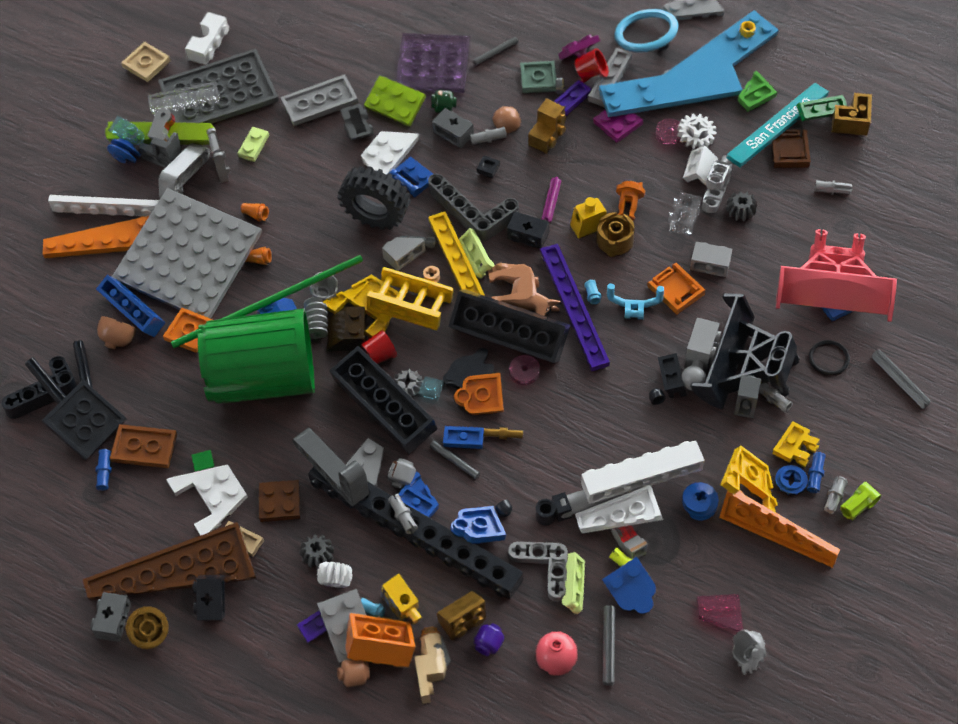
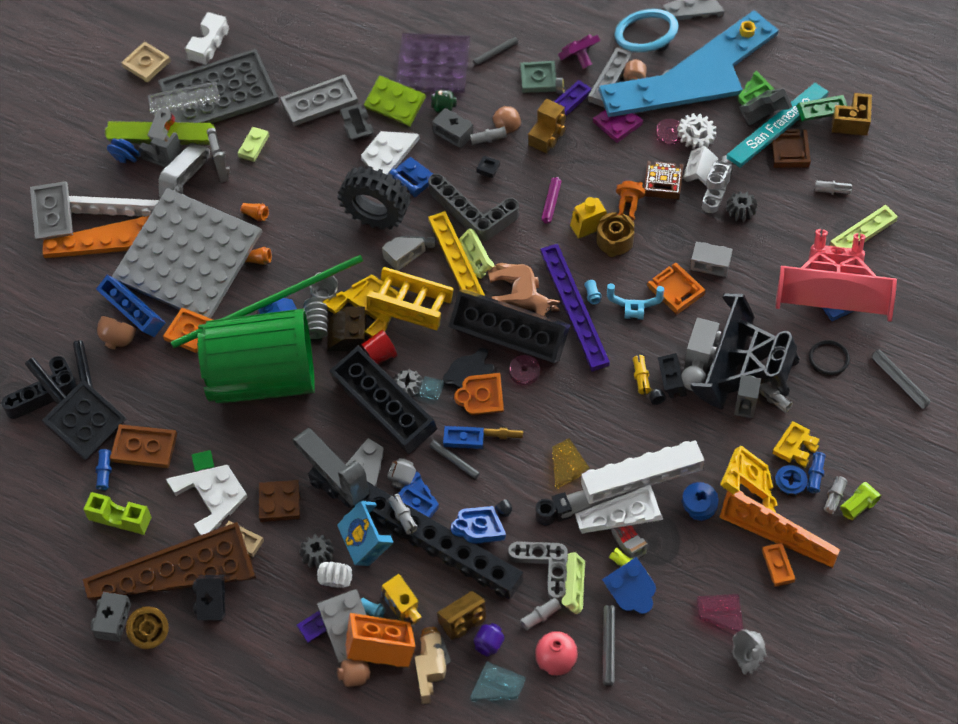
clear light blue piece [108,115,145,145] -> none
light nougat bush [423,266,440,283] -> none
black brick [507,211,549,249] -> none
red hat [575,48,609,83] -> none
clear brick [668,192,702,236] -> none
none -> light grey plate [30,181,73,241]
none -> lime arch [83,492,152,535]
none -> dark azure panel [337,501,394,566]
none -> clear light blue wing [470,662,526,701]
none -> light grey pin [520,597,561,631]
none -> clear yellow wing [552,438,590,489]
none -> nougat head [623,59,647,81]
none -> yellow pin [632,355,651,394]
none -> reddish brown container [644,161,683,200]
none -> dark grey panel [739,88,792,125]
none -> orange plate [762,543,795,587]
none -> yellowish green plate [830,205,898,248]

